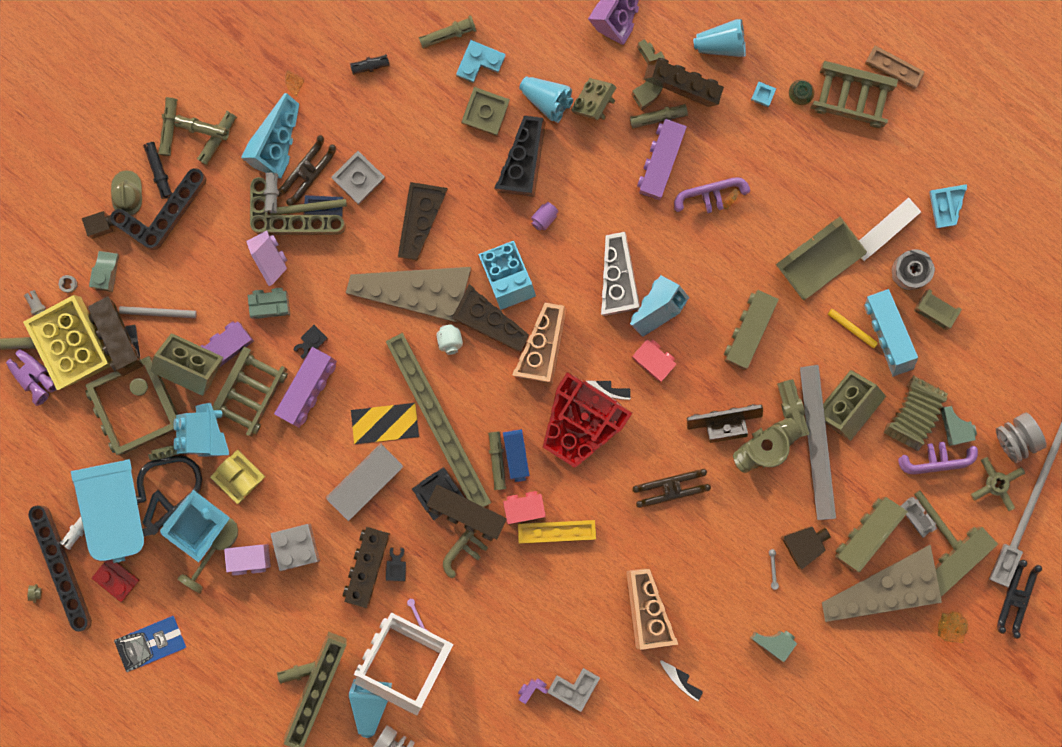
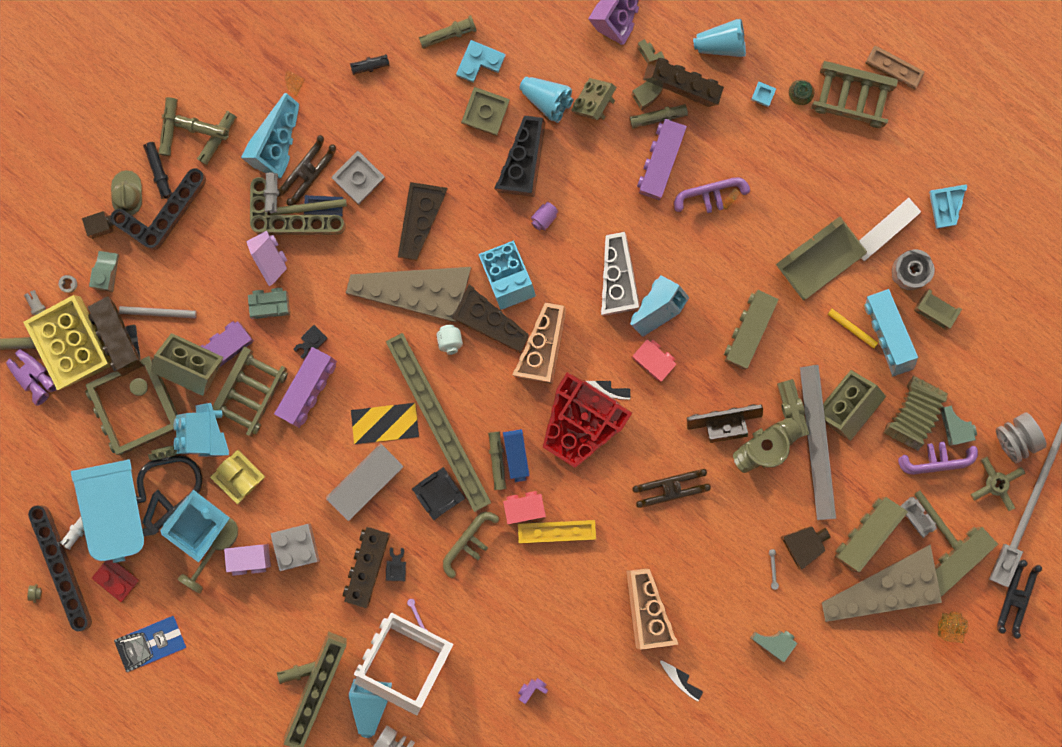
dark brown brick [426,485,507,541] -> none
light grey plate [547,668,600,712] -> none

